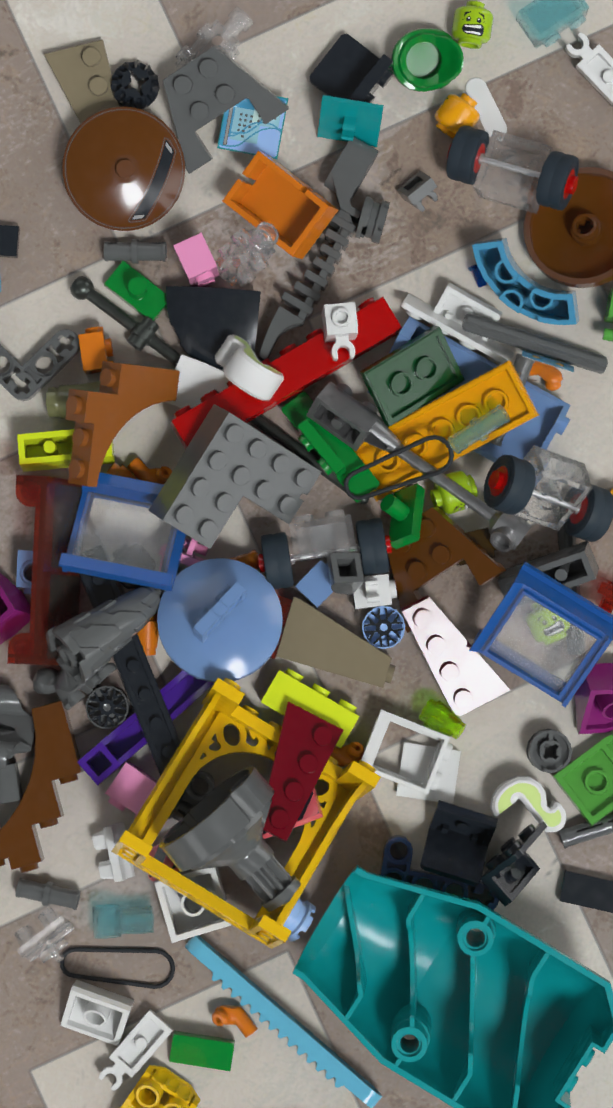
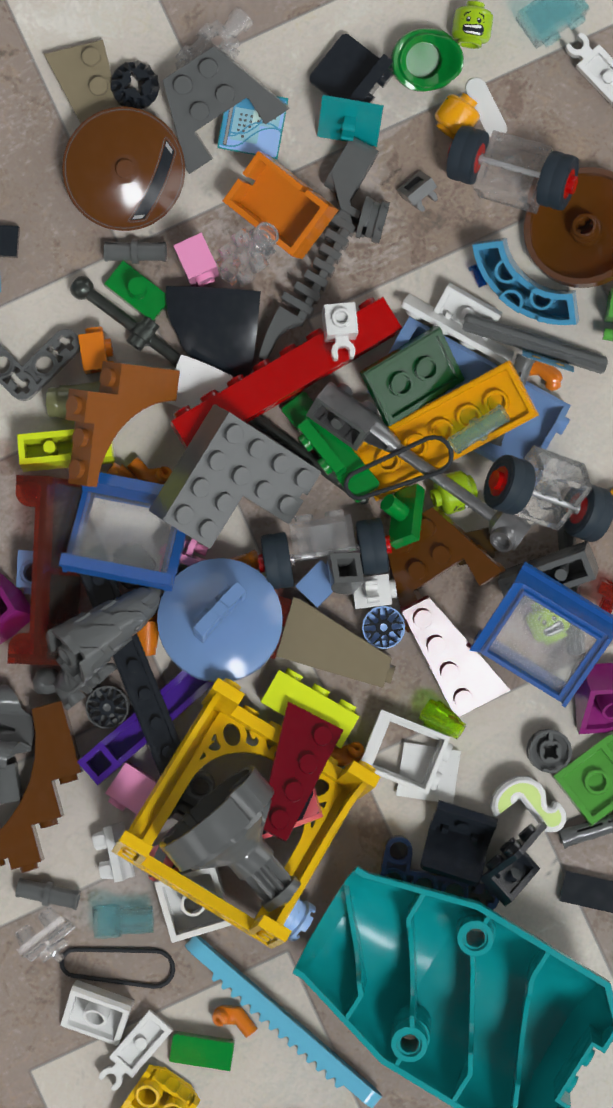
white animal [215,335,284,401] -> none

